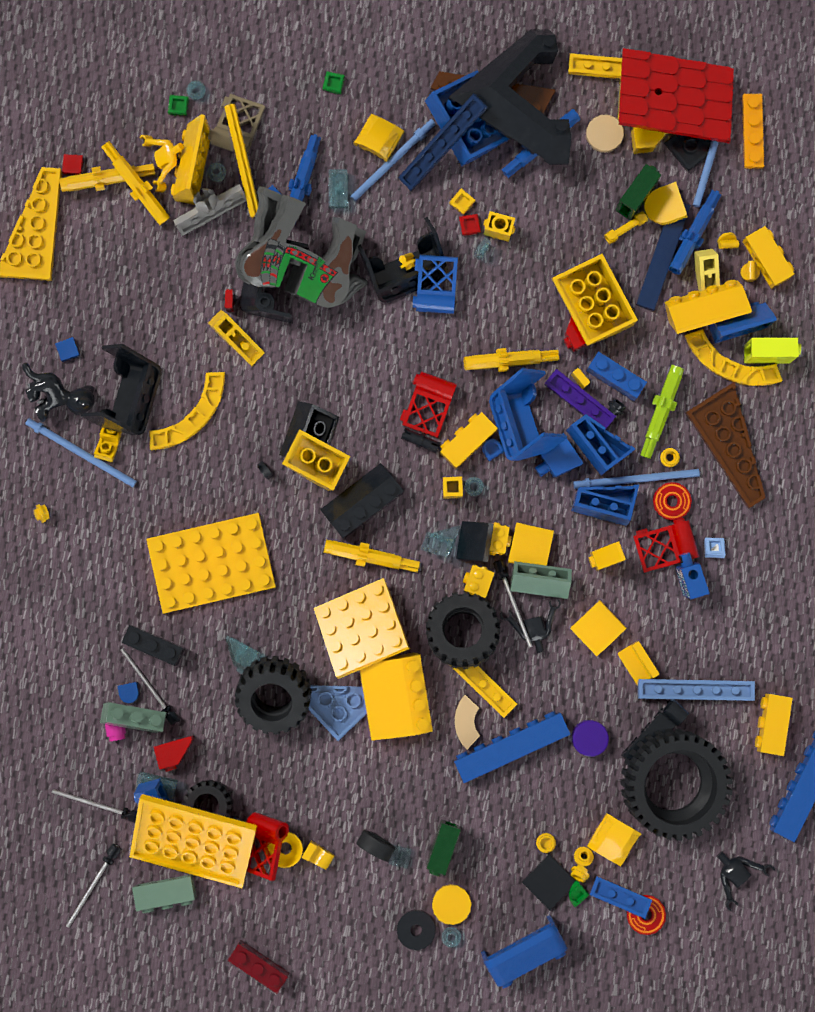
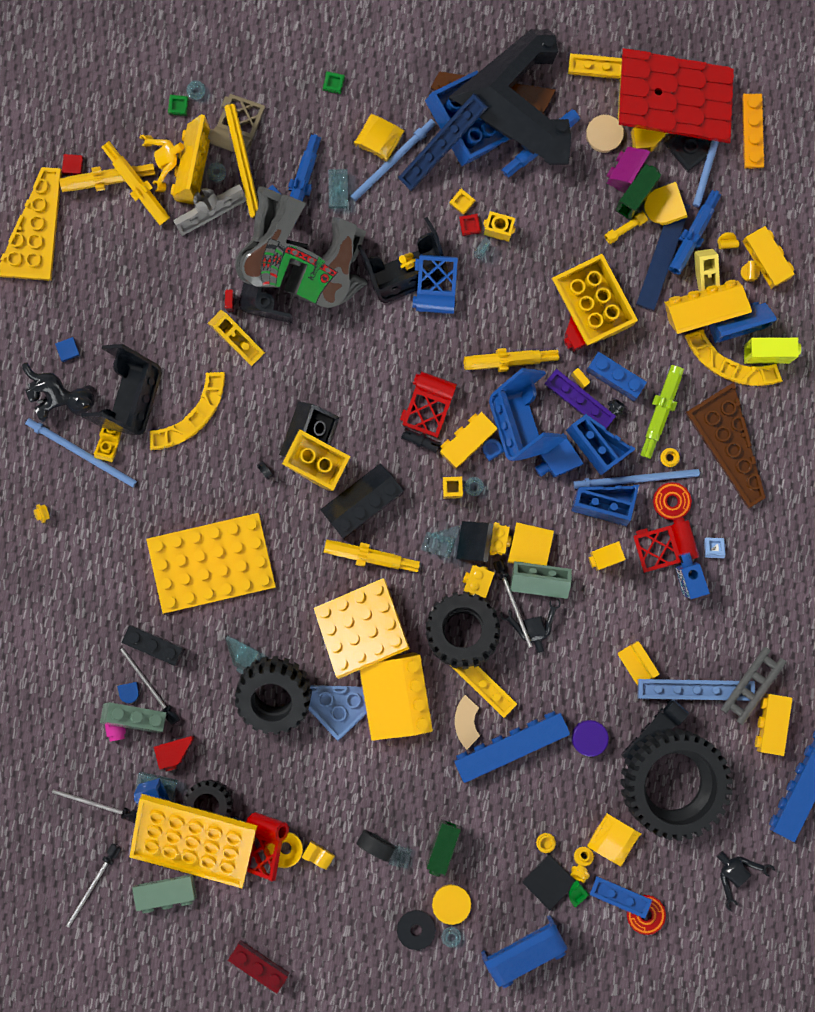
yellow slope [570,600,626,656] -> none
none -> magenta slope [607,147,650,193]
none -> dark grey bar [720,646,787,726]

